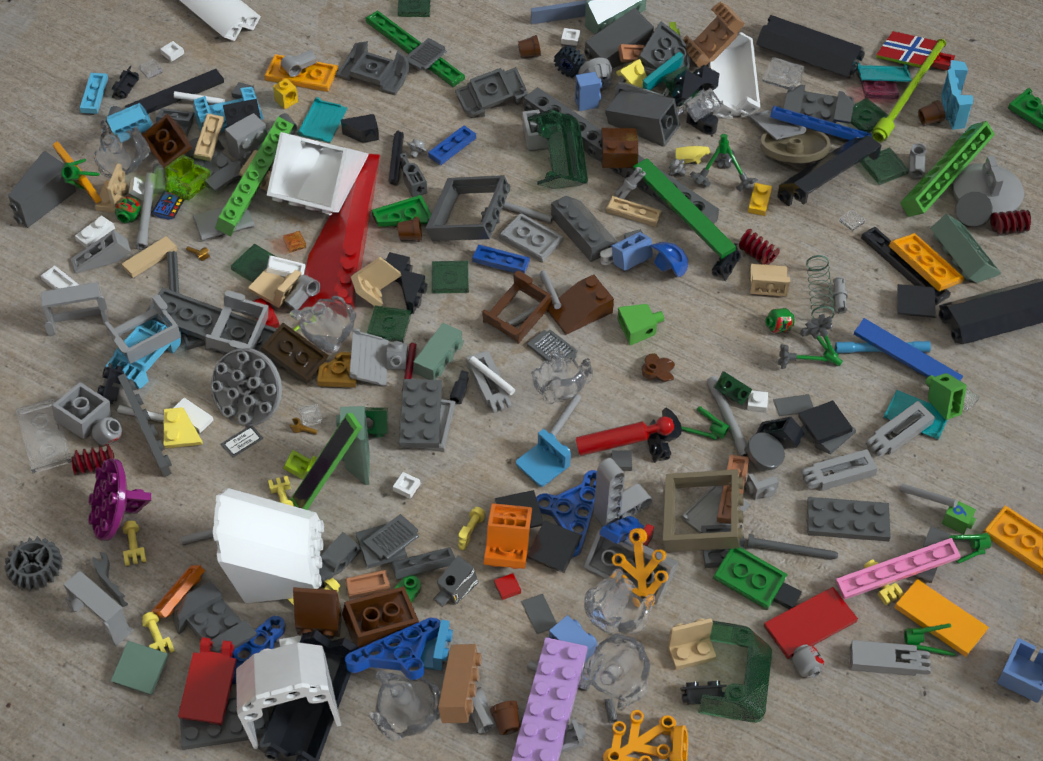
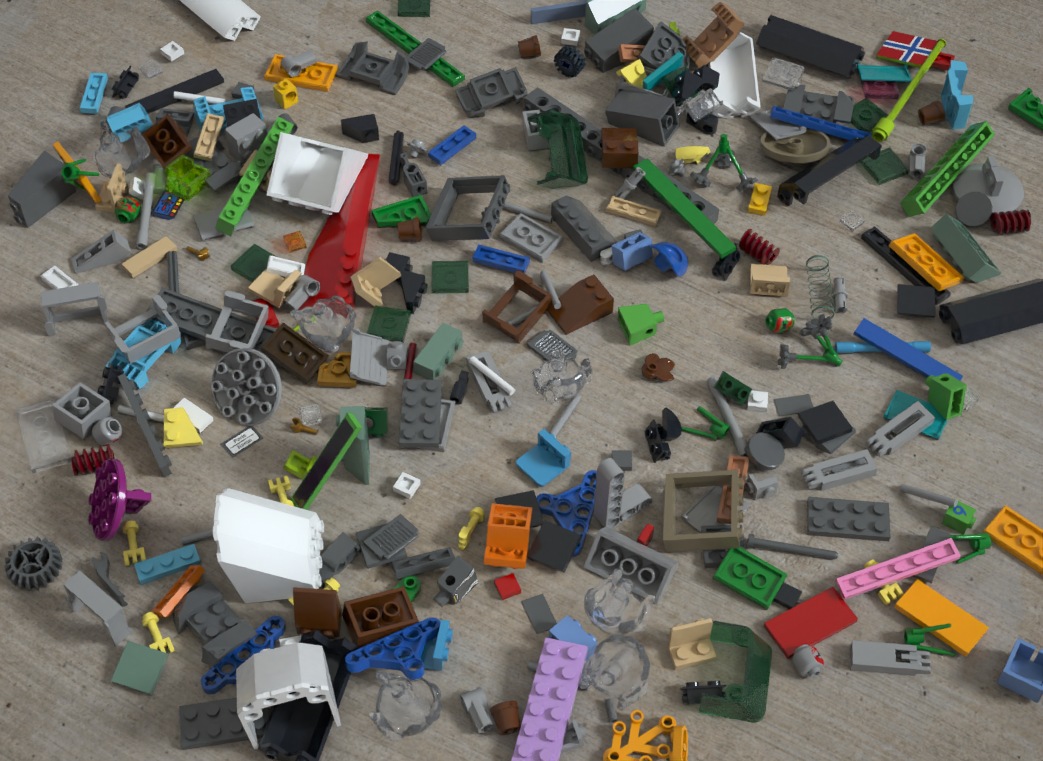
white plate [75,215,115,248] -> none
red tile [178,637,237,725] -> none
teal piece [297,97,348,143] -> none
nougat tile [345,570,390,600] -> none
medium nougat brick [438,644,482,723] -> none
medium blue brick [575,72,602,111] -> none
red piece [576,417,674,456] -> none
light grey piece [579,58,612,91] -> none
blue plate [599,516,644,544] -> none
light orange plant [612,528,669,610] -> none
none -> medium azure plate [134,544,201,585]

